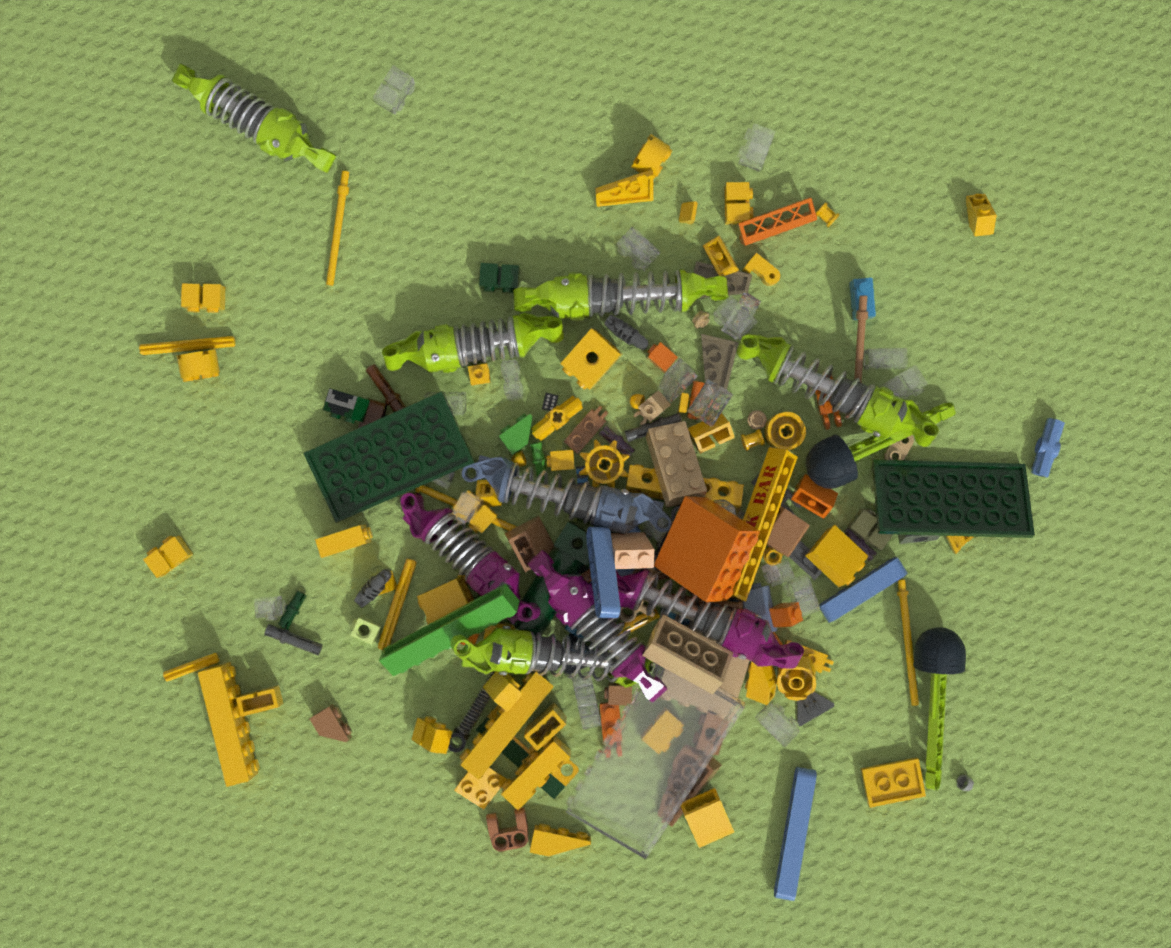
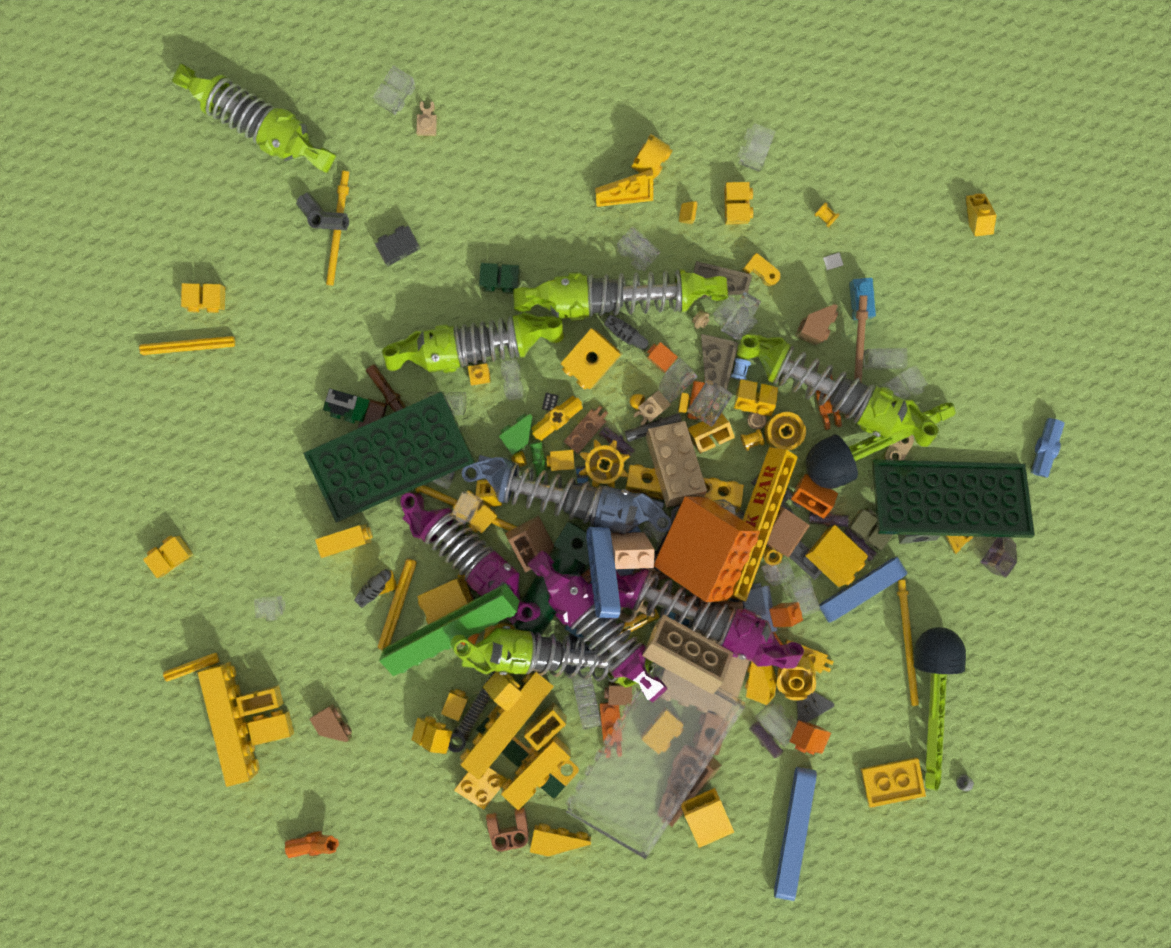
yellow brick [176,349,220,382] -> none
dark grey pin [264,624,323,656] -> none
dark green pin [278,590,307,630] -> none
yellowish green brick [350,616,382,645] -> none
yellow slope [703,236,739,277] -> none
orange fence [738,197,817,246] -> none
none -> yellow piece [247,709,294,746]
none -> orange piece [285,831,339,858]
none -> dark grey piece [296,192,349,231]
none -> dark grey brick [375,225,421,266]
none -> tan plate [417,101,437,136]
none -> yellow brick [441,689,469,721]
none -> light blue bush [730,358,751,380]
none -> yellow piece [734,379,778,416]
none -> pin [749,721,783,759]
none -> orange brick [789,720,831,755]
none -> medium nougat slope [795,304,838,346]
none -> pin [809,512,849,527]
none -> white sticker [823,253,843,270]
none -> slope [980,537,1017,578]

